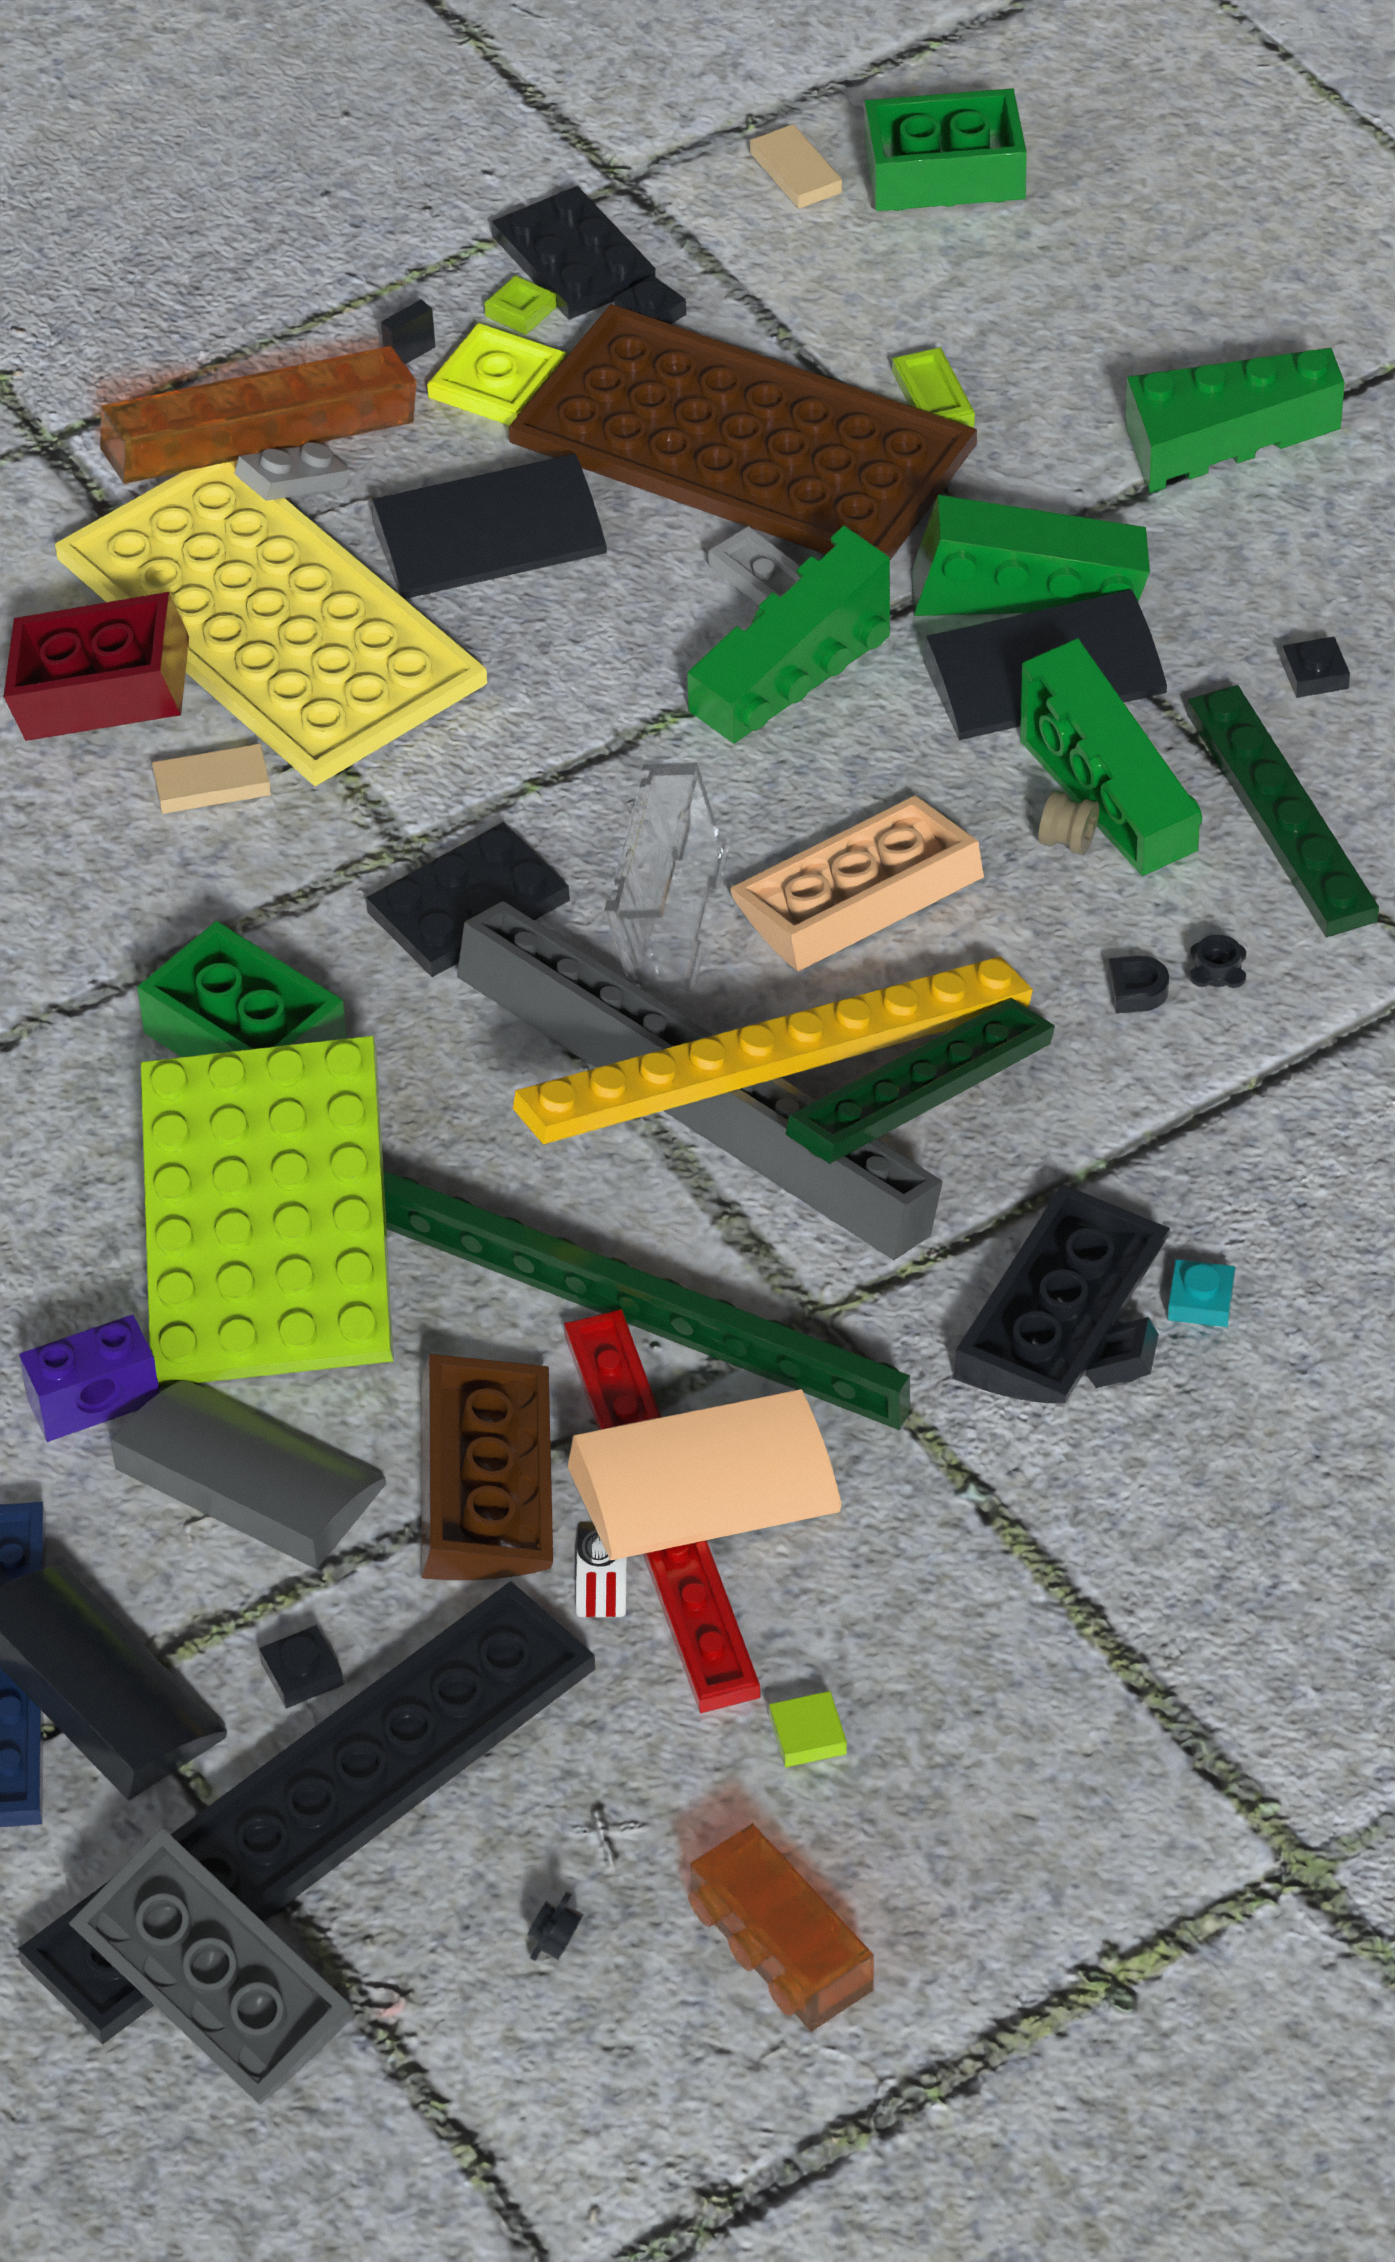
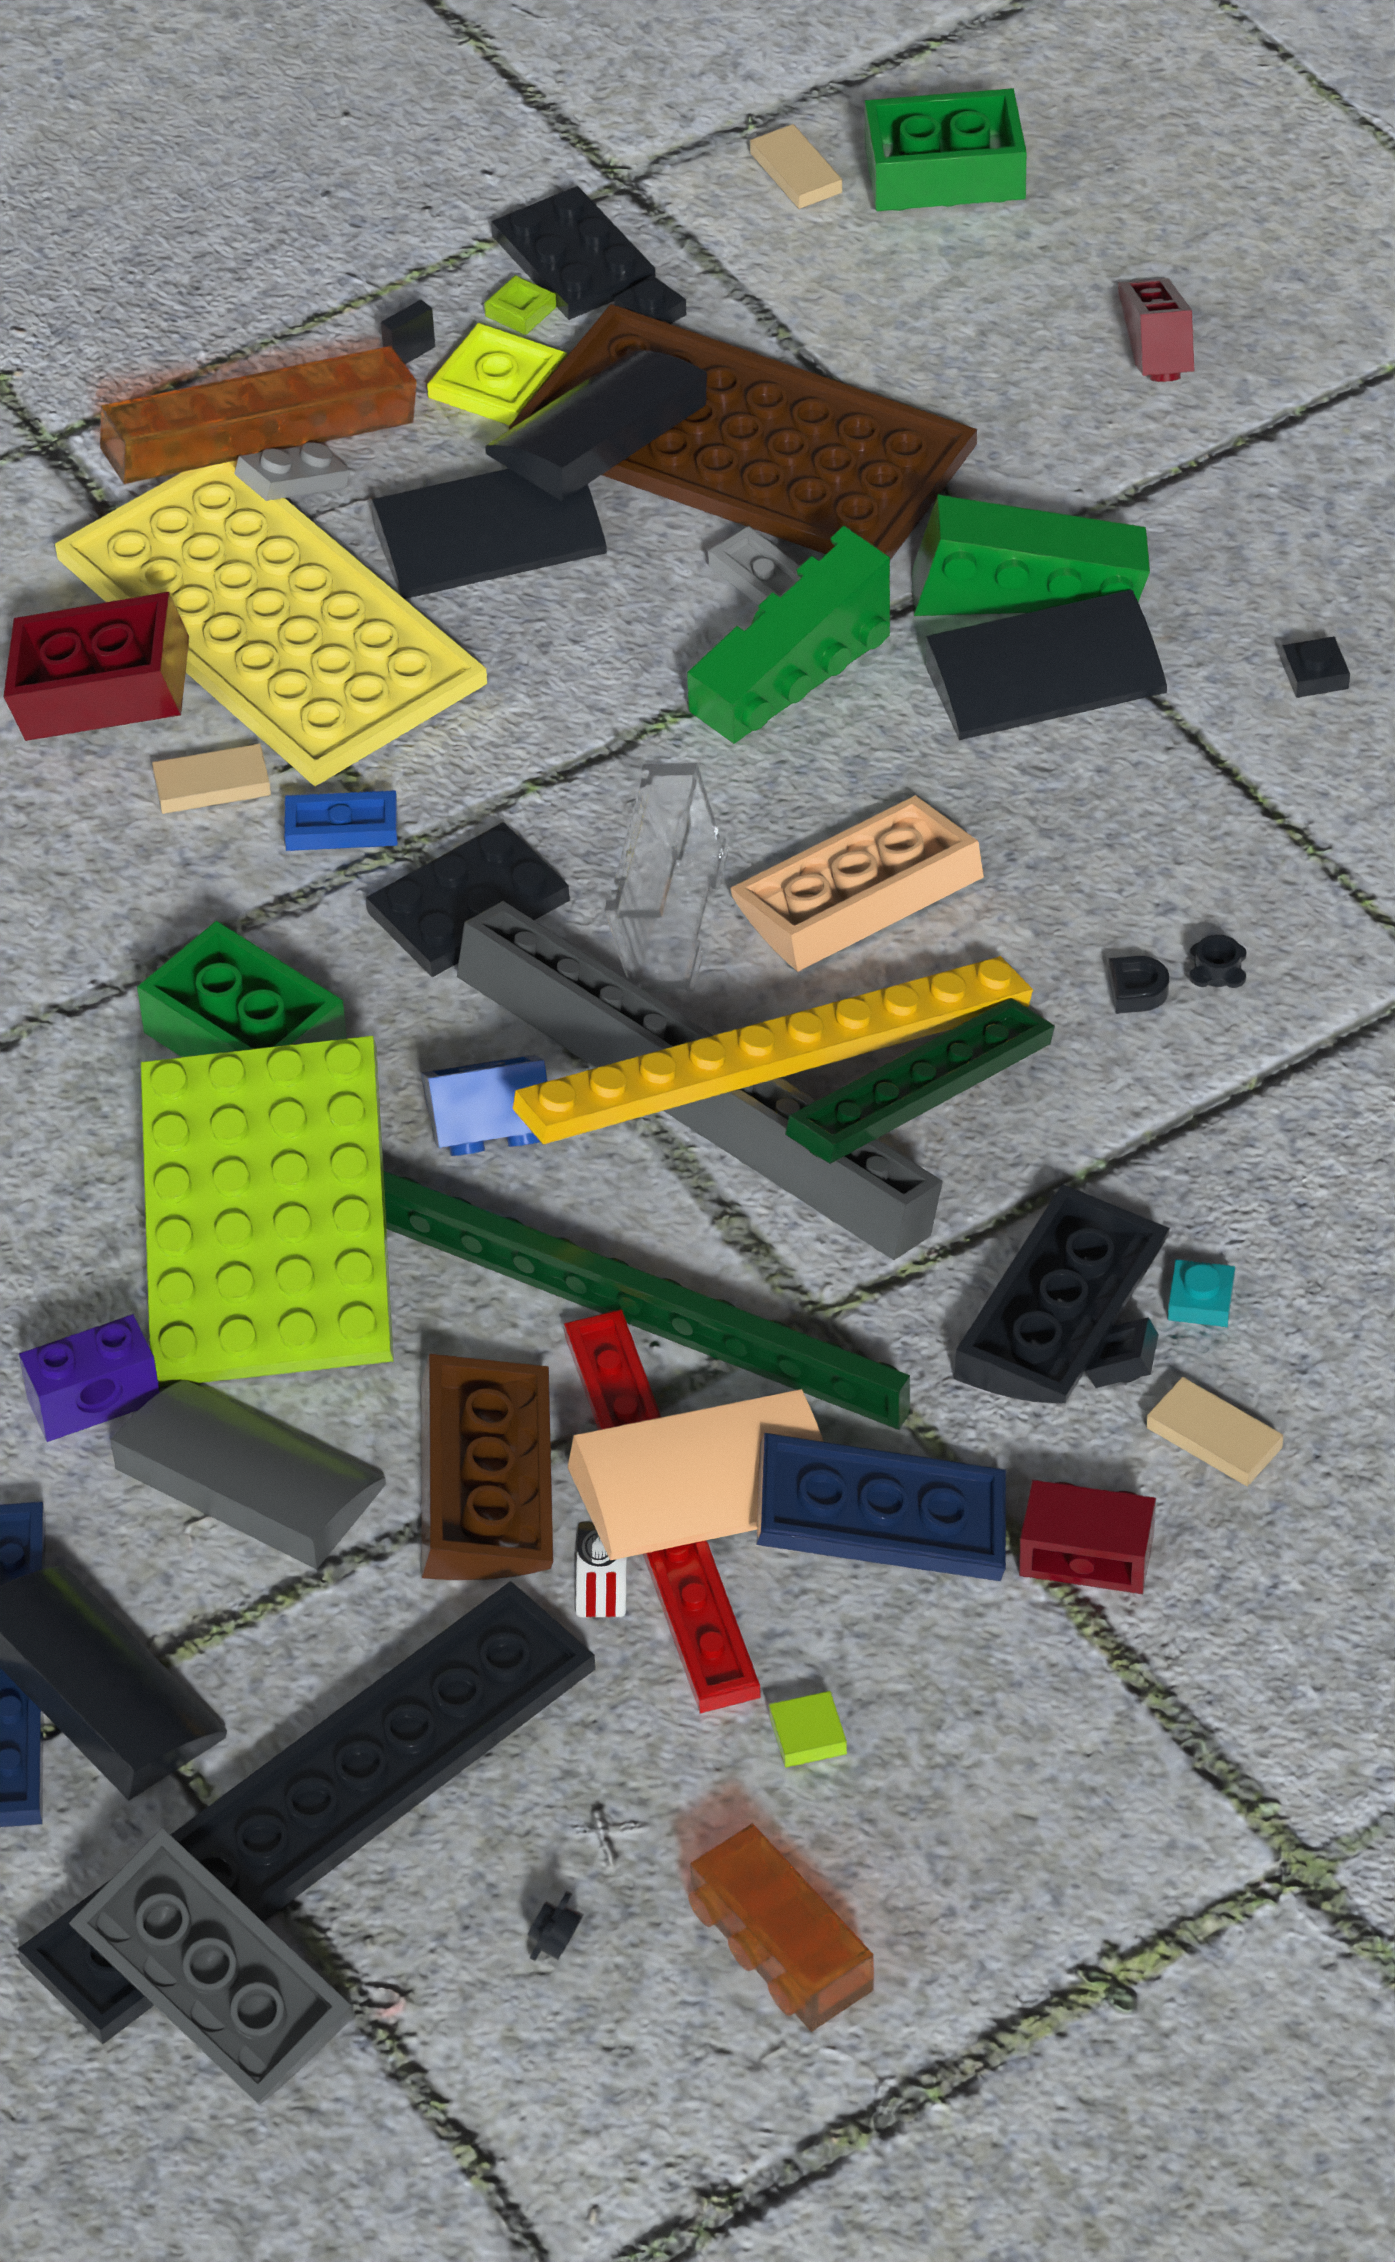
black plate [259,1625,344,1709] -> none
lime tile [892,347,975,427] -> none
green wedge [1020,638,1202,877] -> none
dark tan wheel [1038,790,1099,856] -> none
green wedge [1125,348,1345,493] -> none
dark green plate [1187,685,1379,938] -> none
none -> blue plate [284,790,398,851]
none -> slope [421,1054,547,1156]
none -> black slope [485,350,707,501]
none -> dark blue tile [756,1433,1006,1581]
none -> dark red brick [1019,1480,1156,1594]
none -> dark red slope [1118,278,1194,382]
none -> tan tile [1147,1377,1283,1487]

